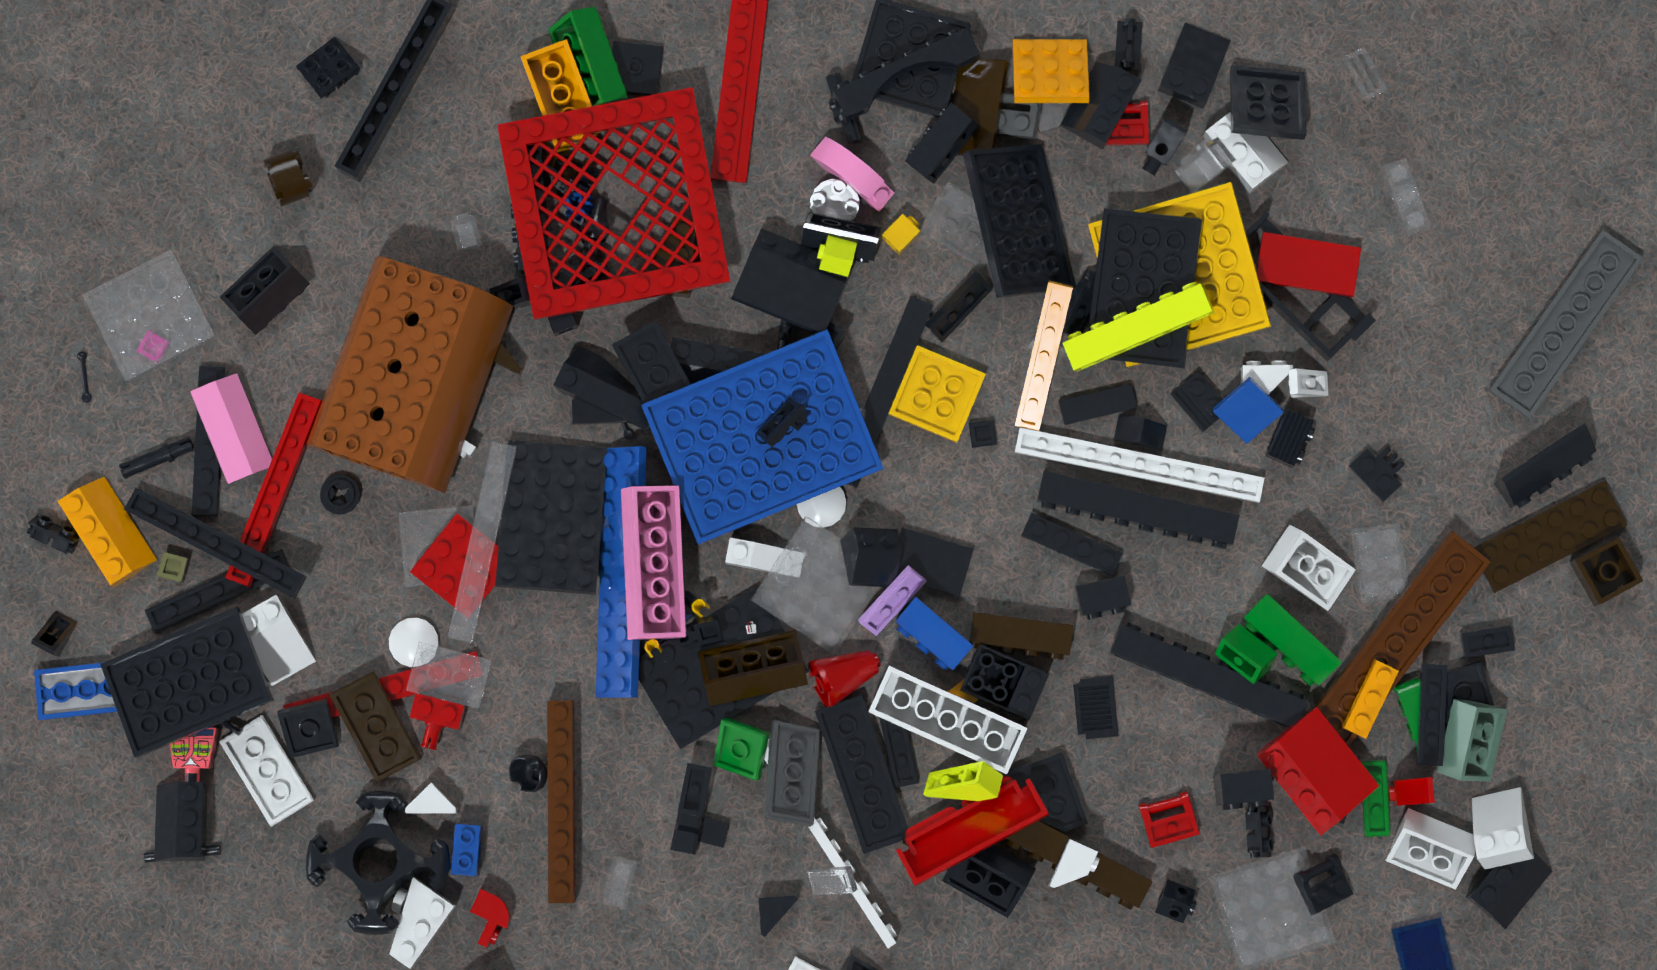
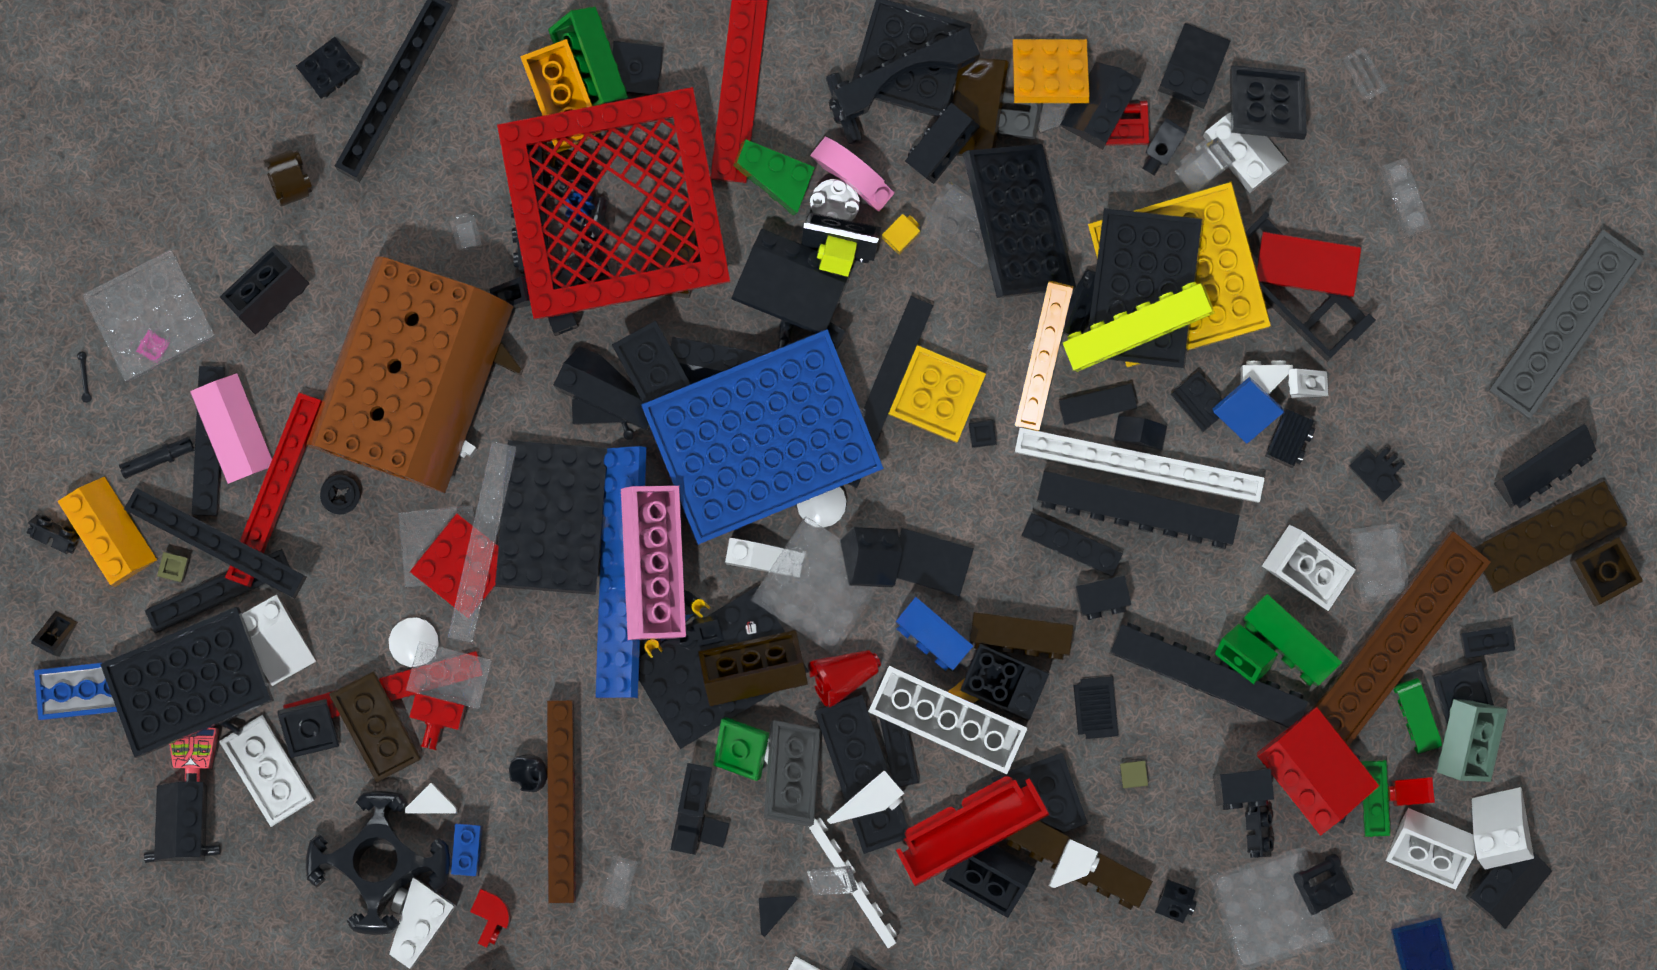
black hinge [756,397,808,447] -> none
lavender tile [858,565,927,636] -> none
neon yellow slope [923,761,1003,801] -> none
black plate [925,271,993,342] -> none
black hinge [1115,18,1142,71] -> none
red plate [1138,791,1200,848] -> none
light orange plate [1342,659,1399,739] -> none
black plate [1416,664,1448,766] -> none
none -> green wedge [733,140,815,216]
none -> white slope [827,771,904,824]
none -> olive tile [1120,761,1148,789]

